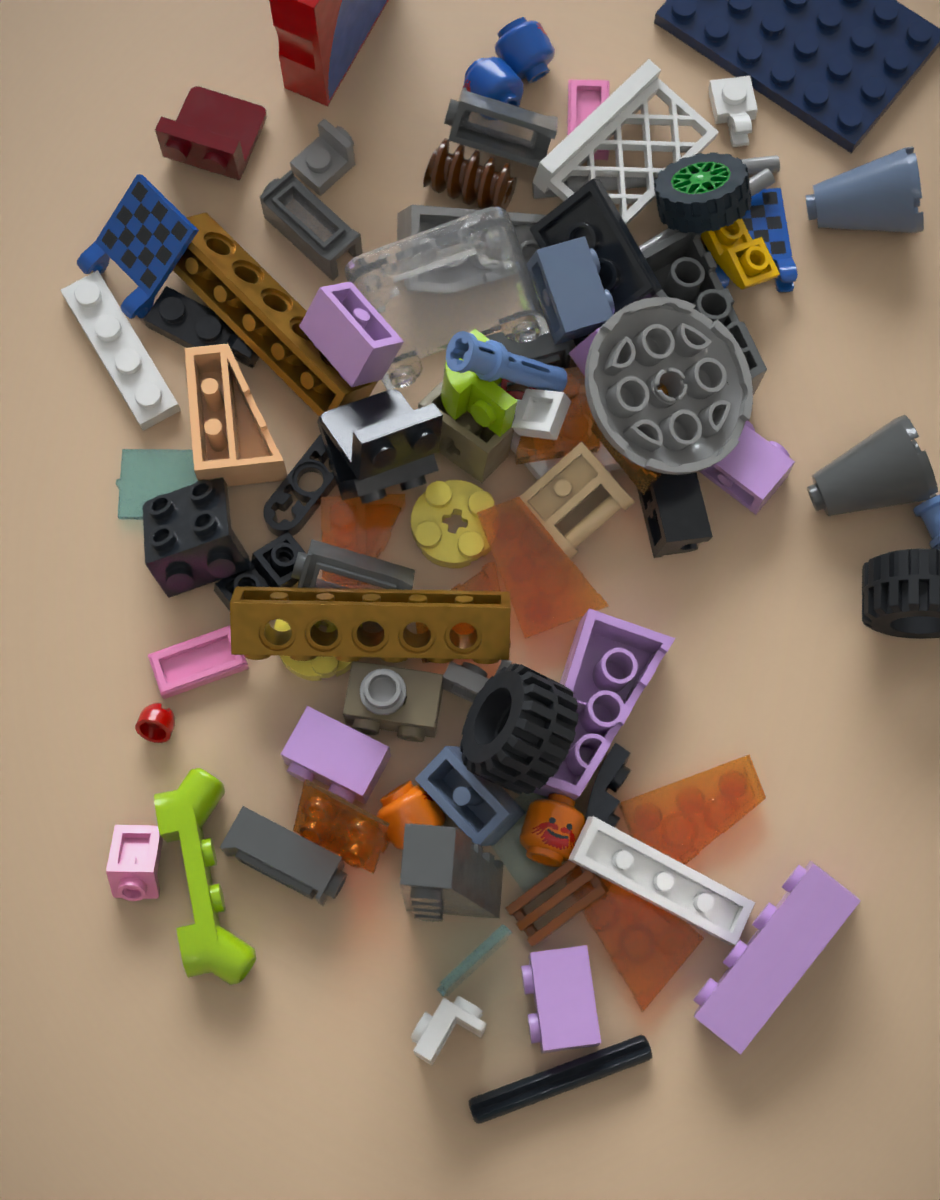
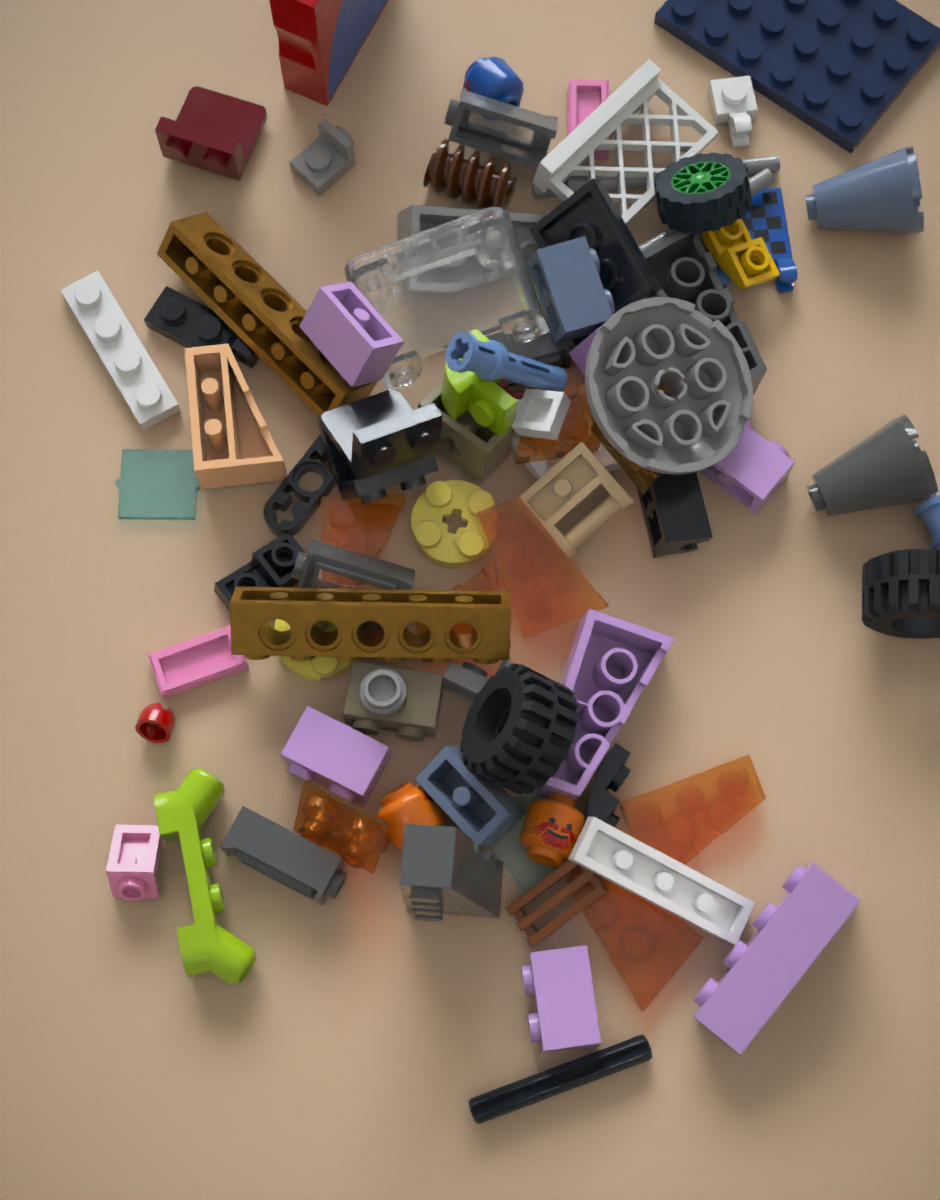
blue flag [77,174,199,319] -> none
black bracket [143,477,251,598] -> none
dark grey window [260,170,363,281] -> none
white bracket [410,996,487,1065] -> none
clear light blue piece [437,924,512,997] -> none
blue head [495,17,555,83] -> none

